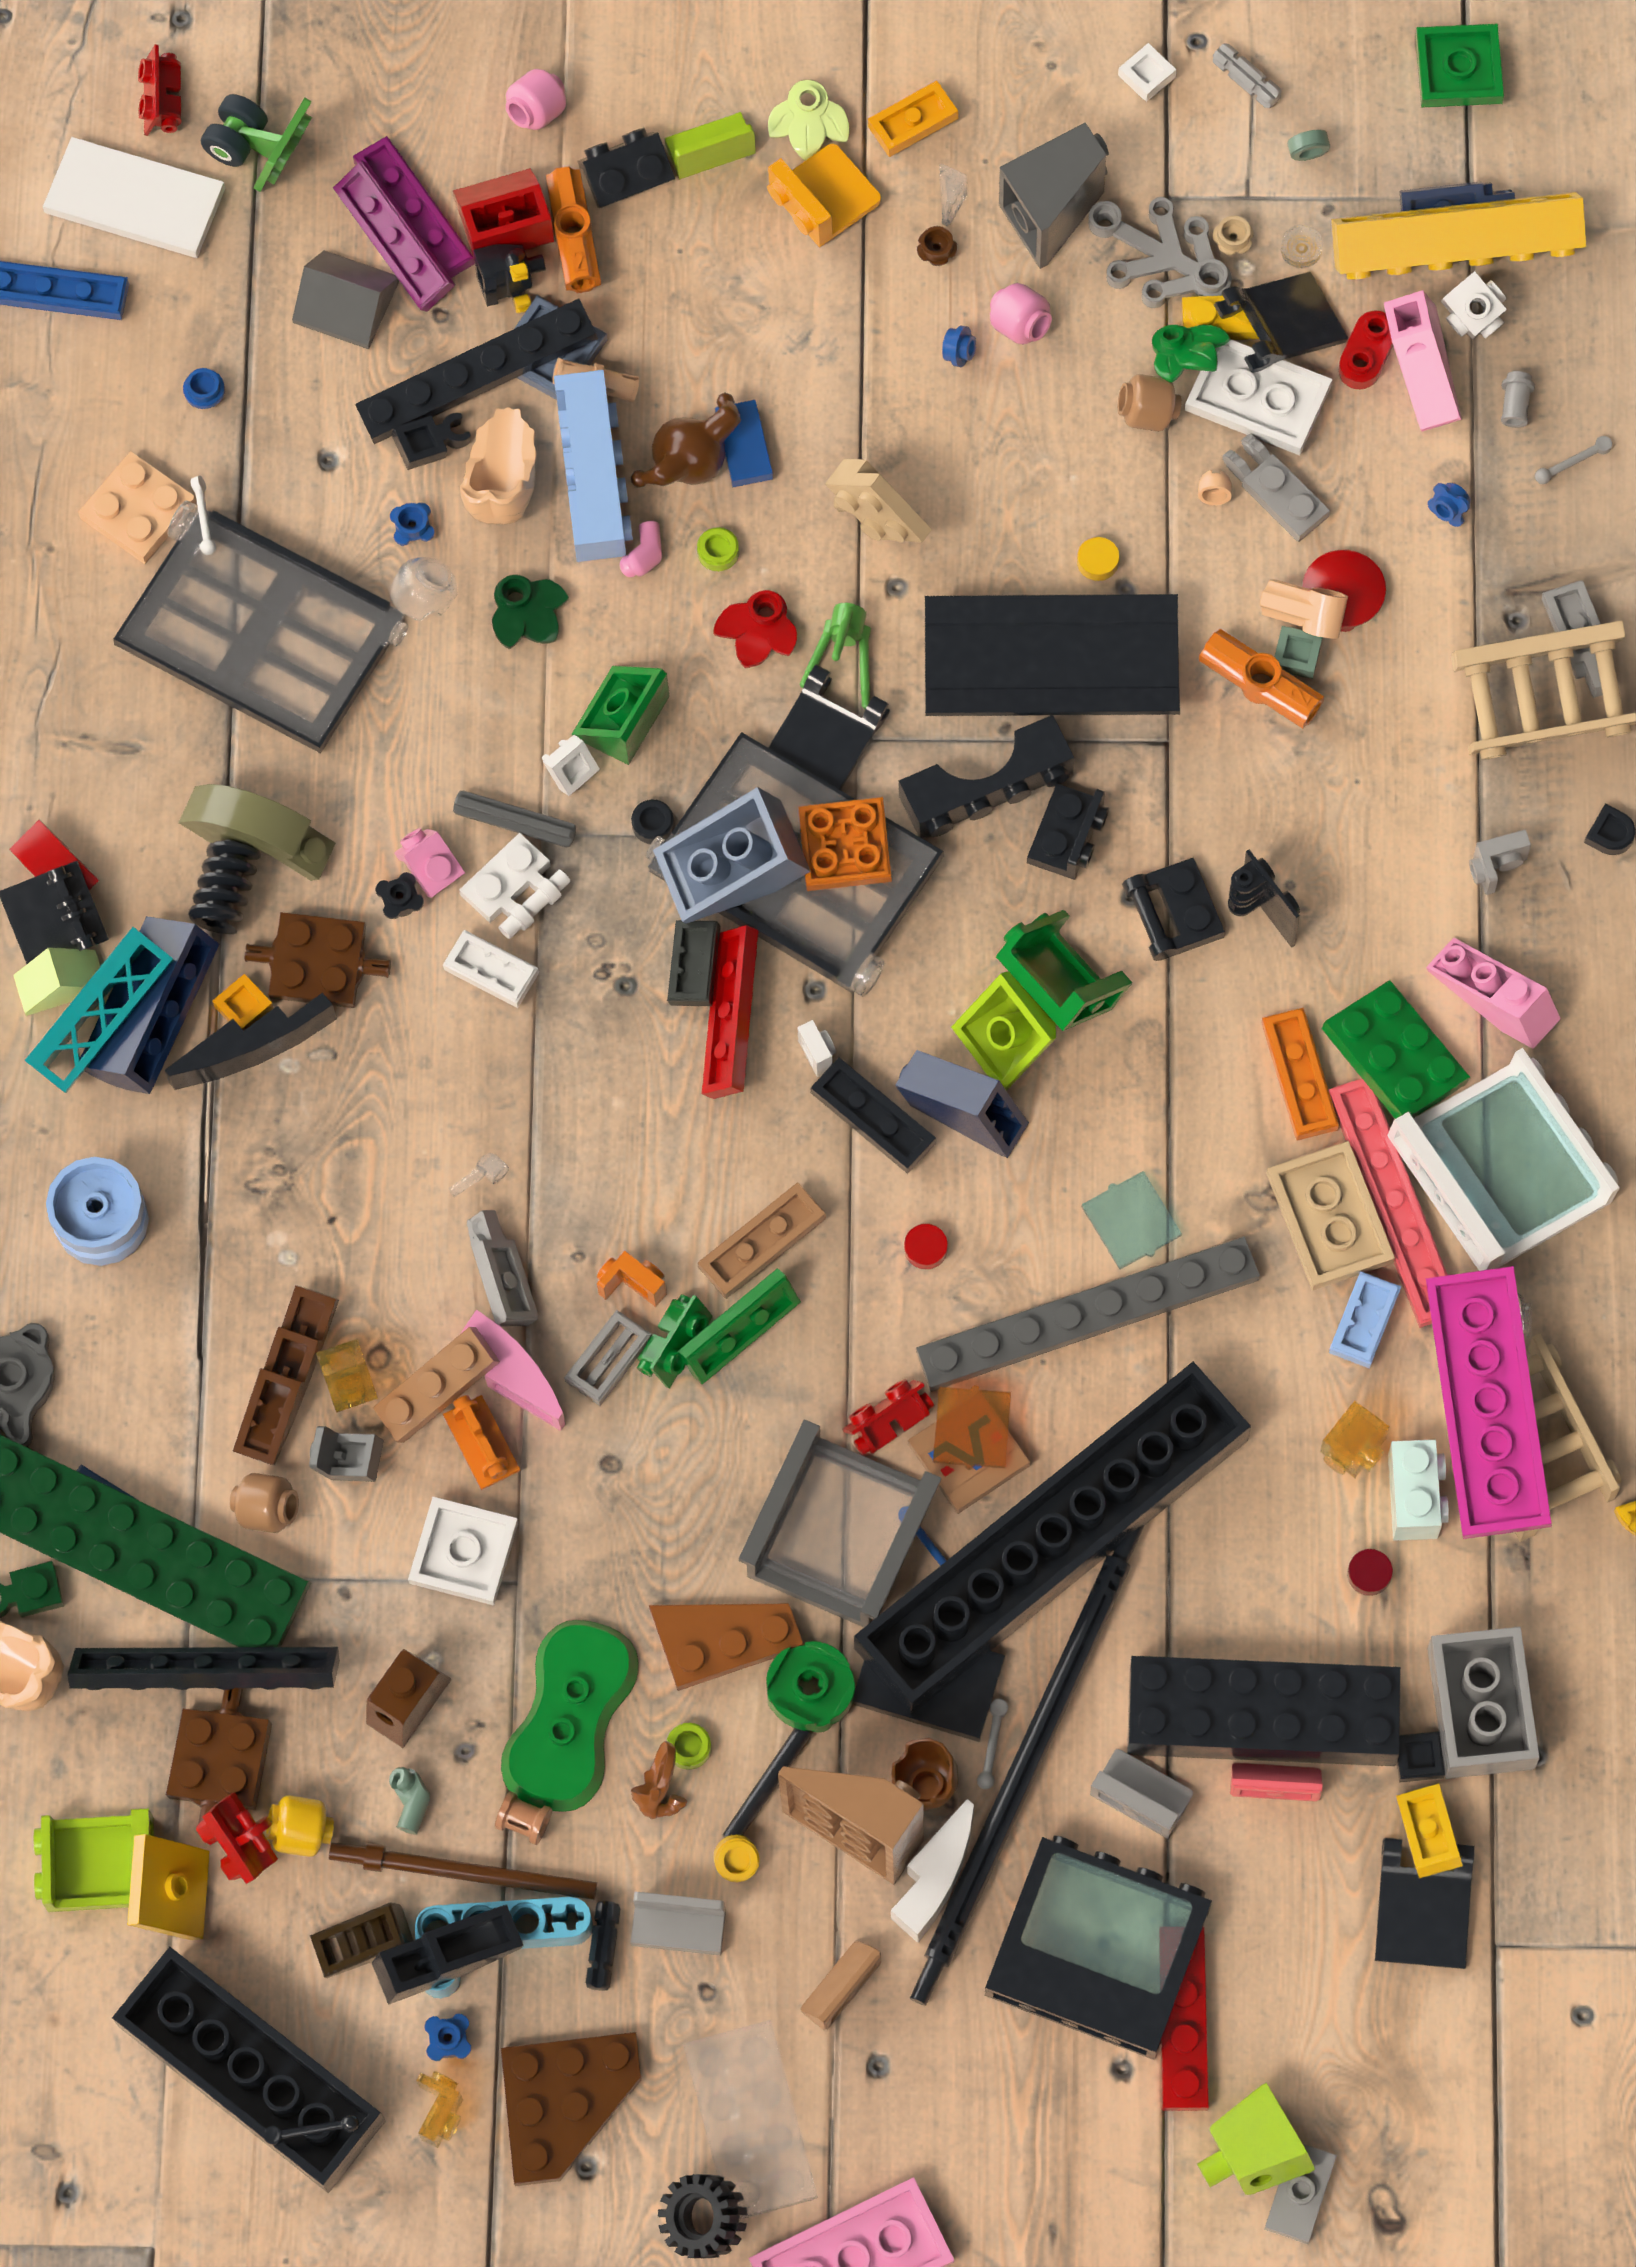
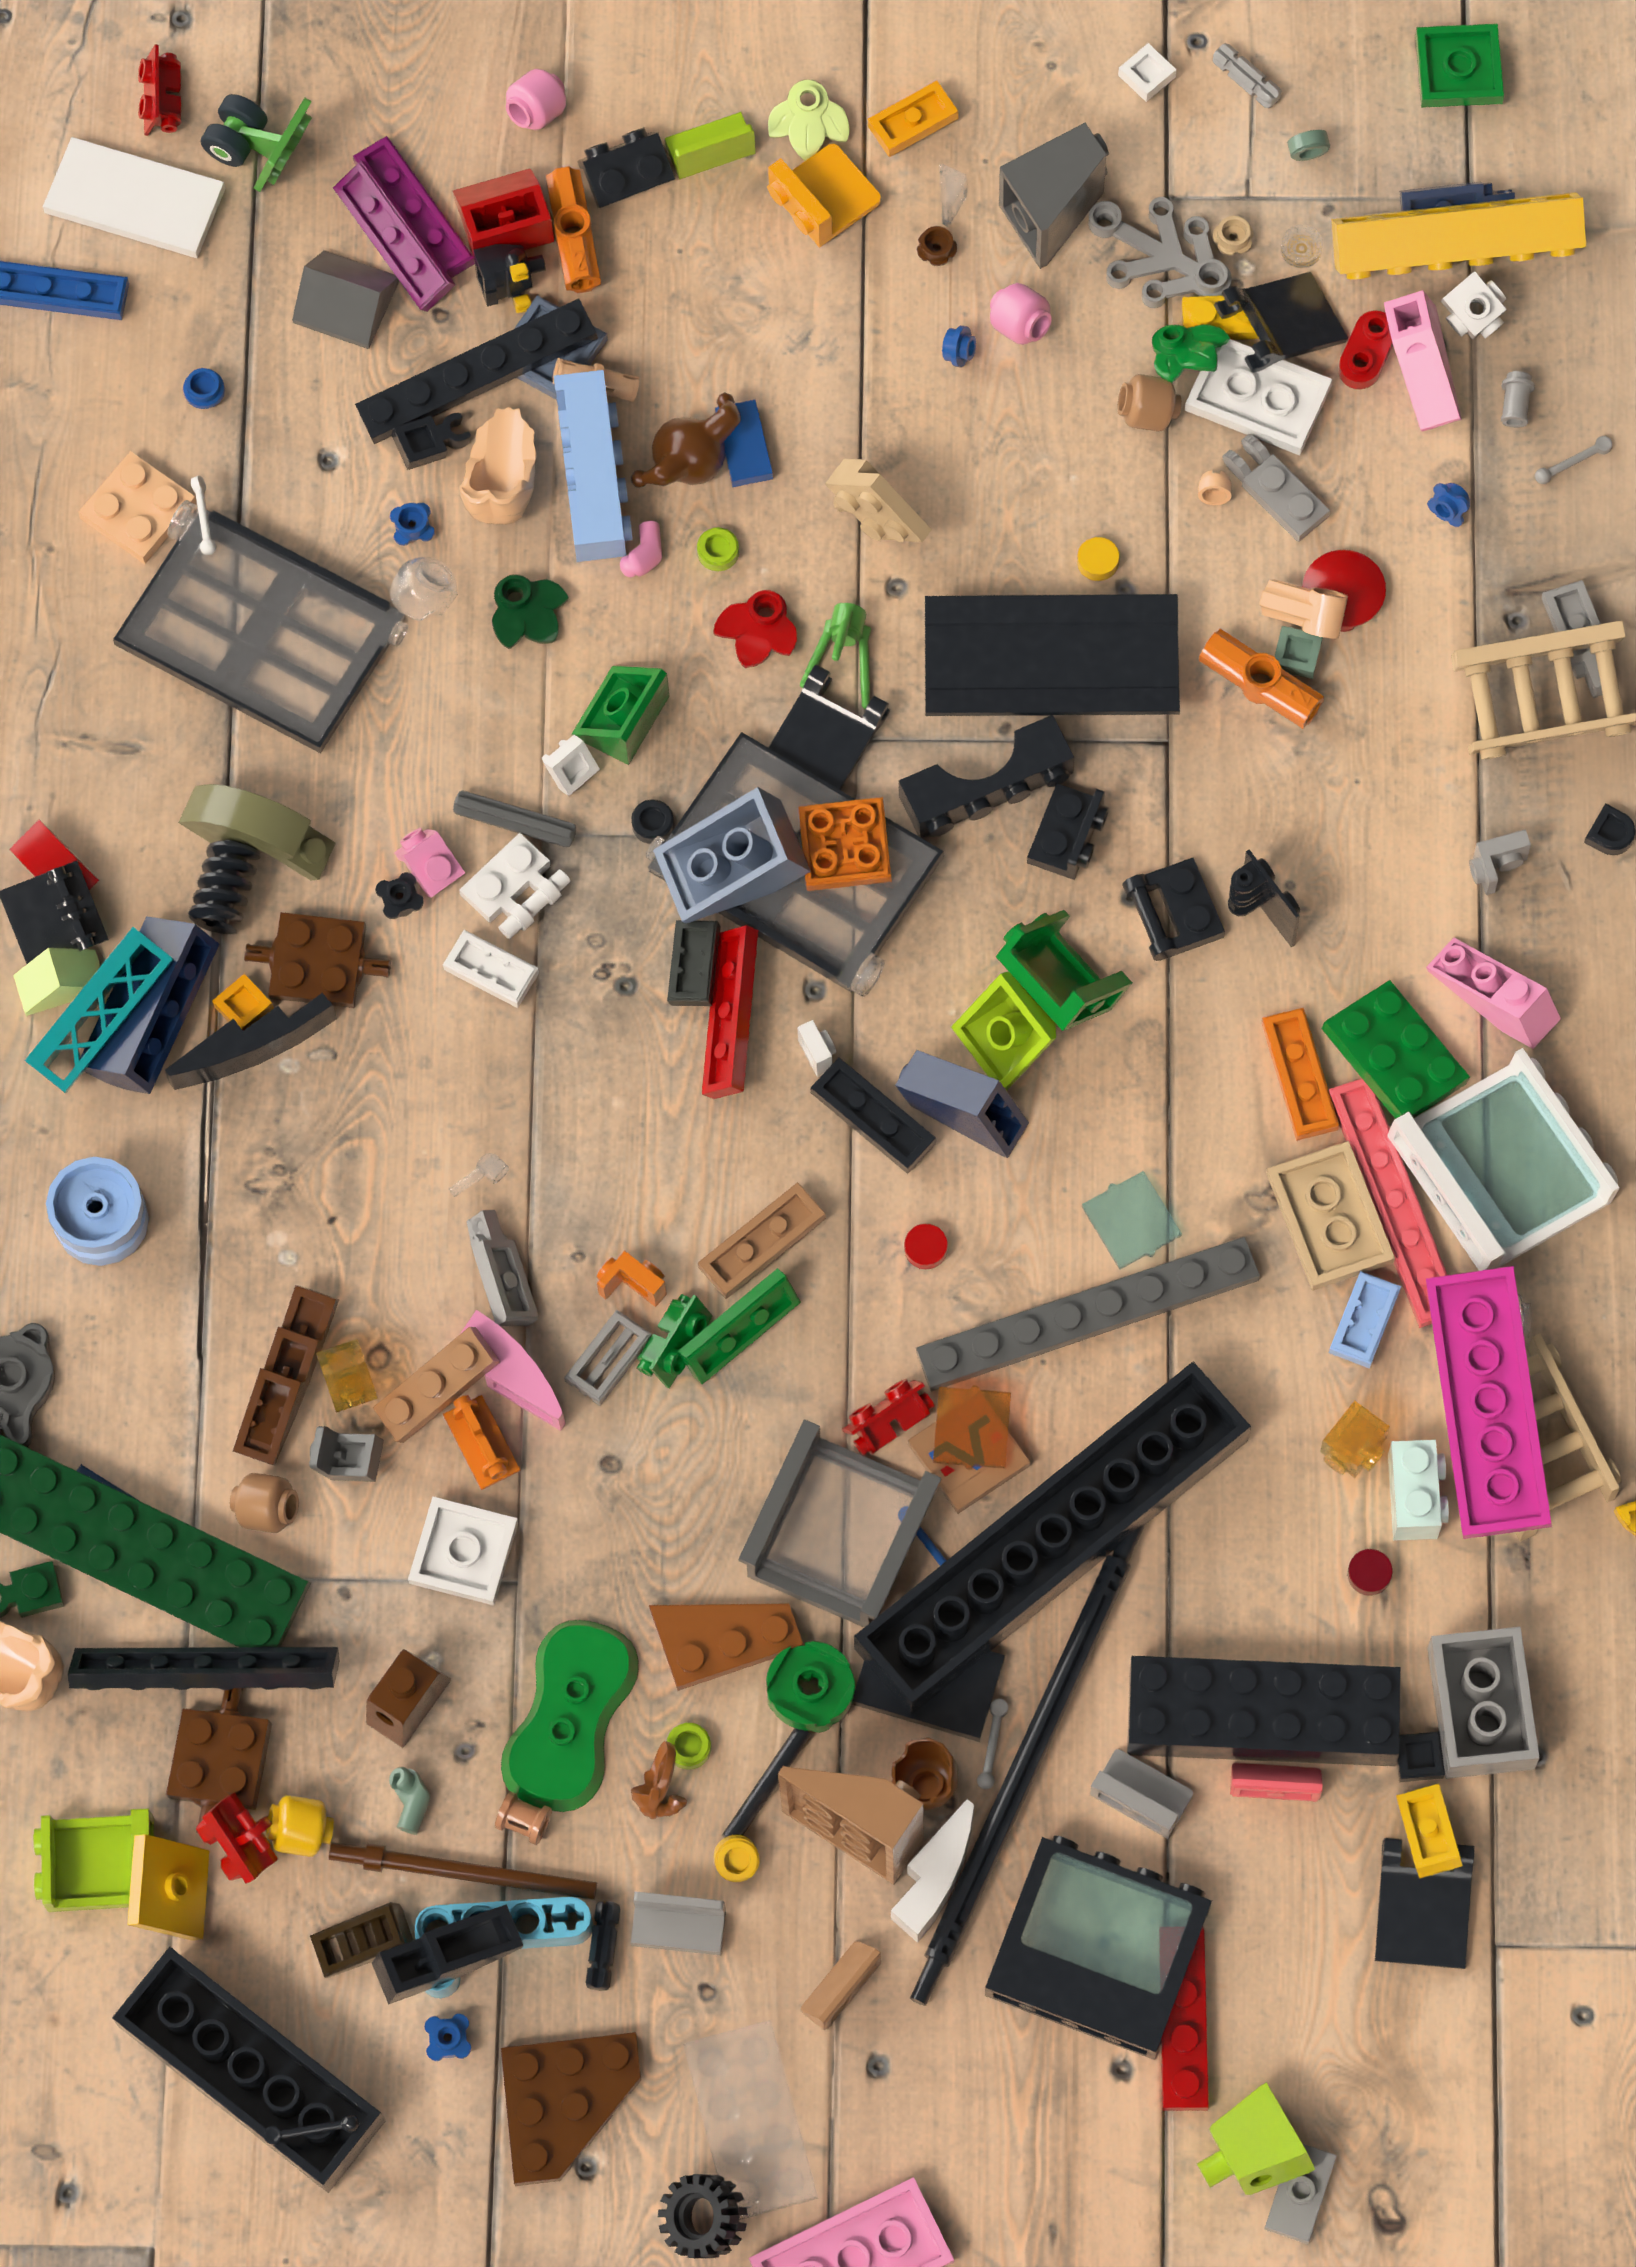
clear yellow bracket [416,2071,463,2148] -> none

